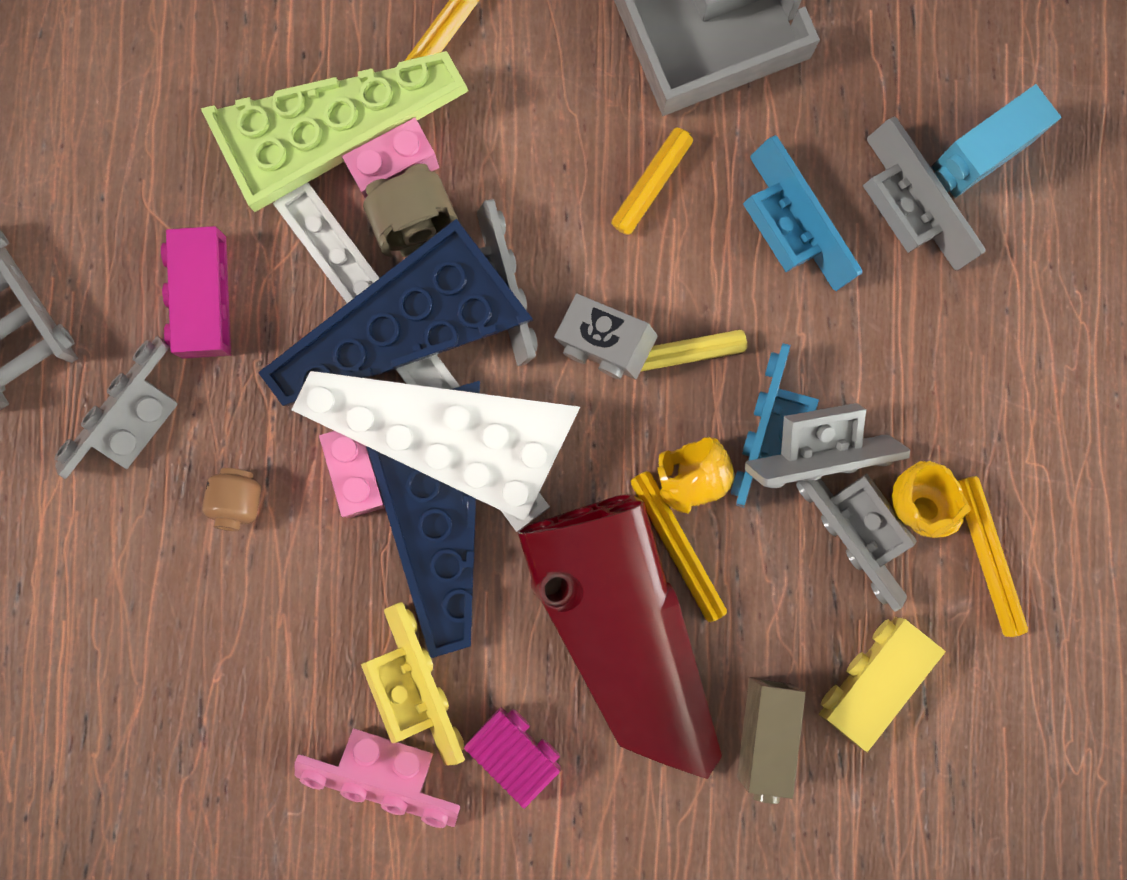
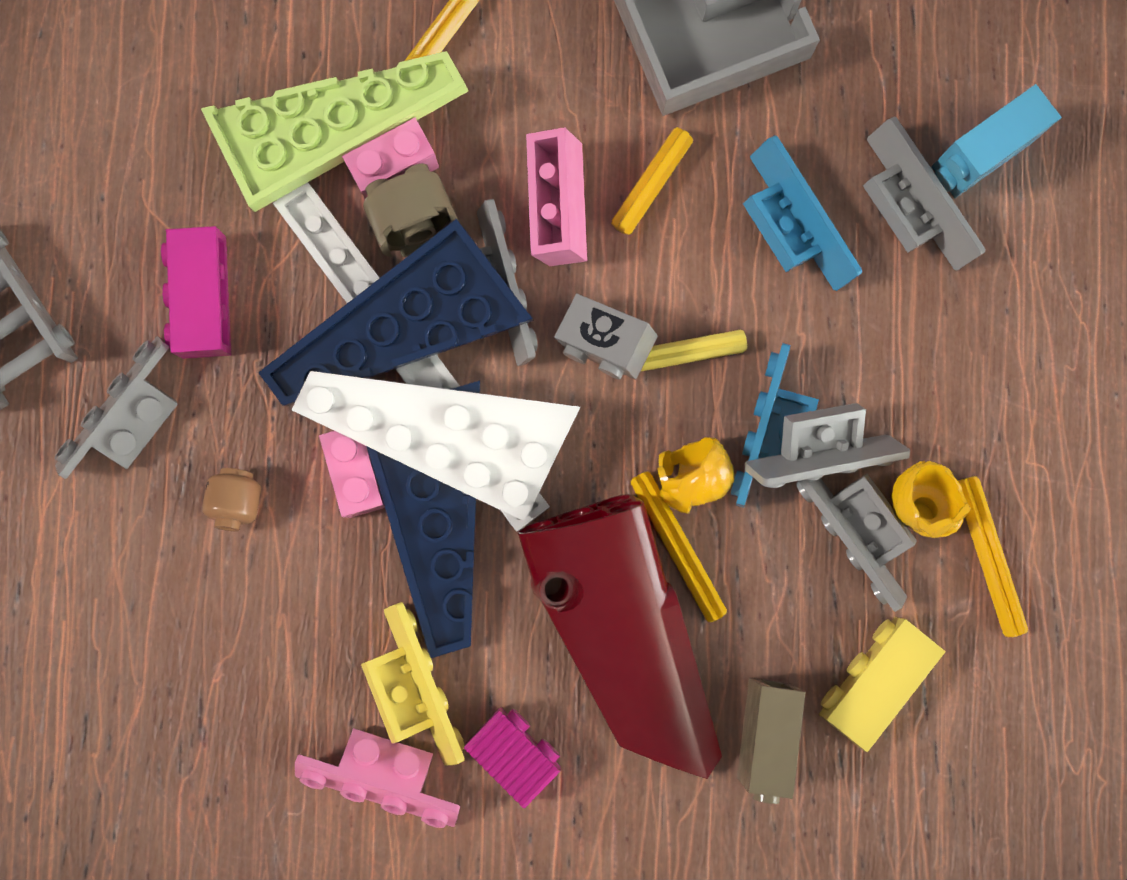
none -> bright pink brick [526,127,587,267]

